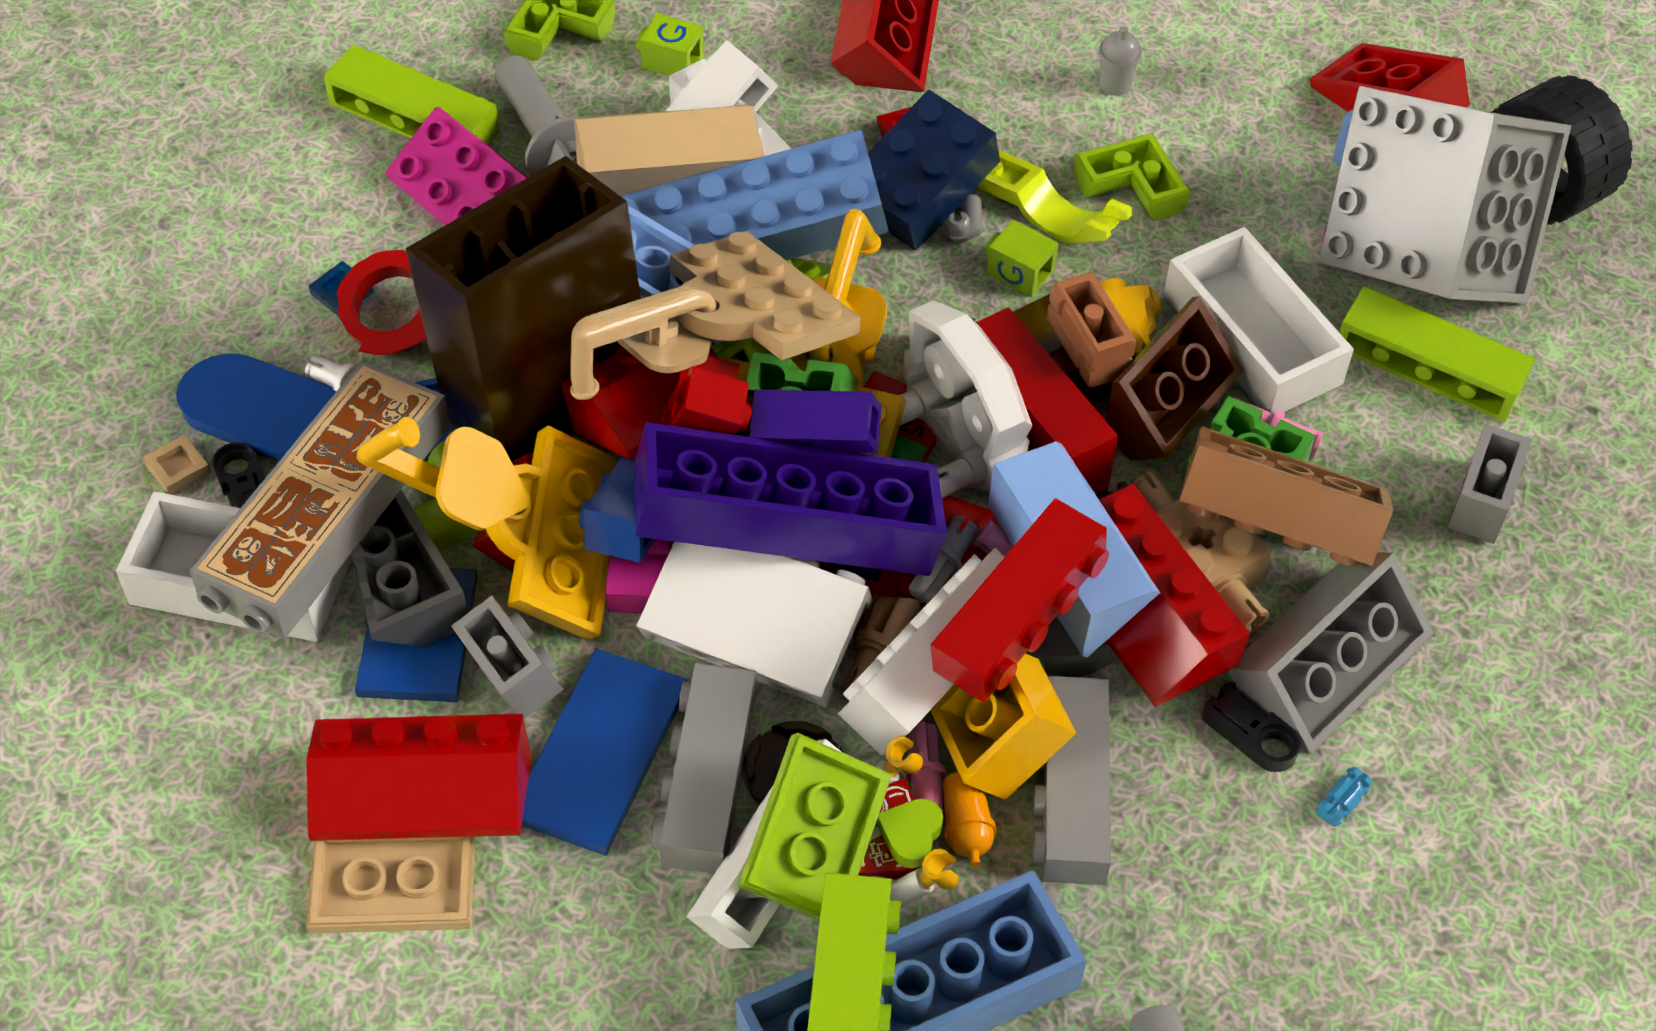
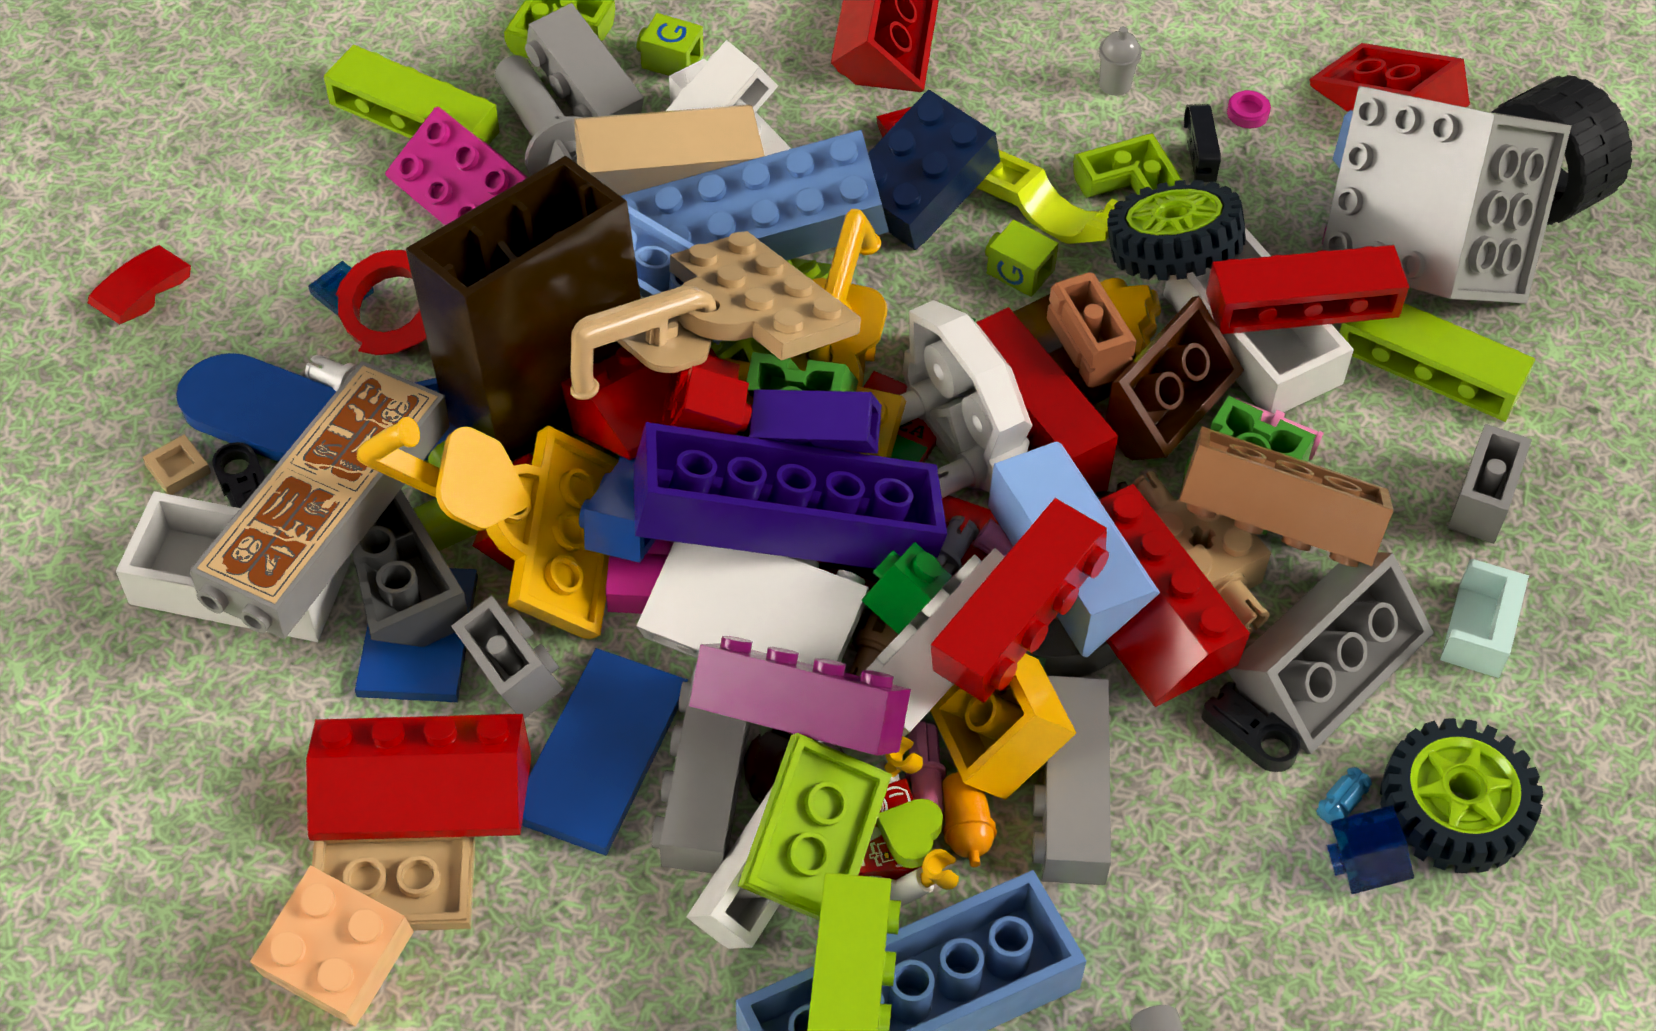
light grey arm [944,194,983,243] -> none
none -> red slope [88,245,191,325]
none -> light nougat brick [250,865,414,1027]
none -> light grey brick [525,3,644,118]
none -> magenta brick [689,636,911,756]
none -> green brick [861,542,952,635]
none -> black wheel [1107,180,1246,281]
none -> black piece [1184,104,1221,182]
none -> red brick [1206,245,1409,334]
none -> dark pink tile [1227,90,1271,129]
none -> clear blue brick [1326,805,1414,894]
none -> wheel [1380,718,1543,874]
none -> light aqua panel [1440,559,1529,678]

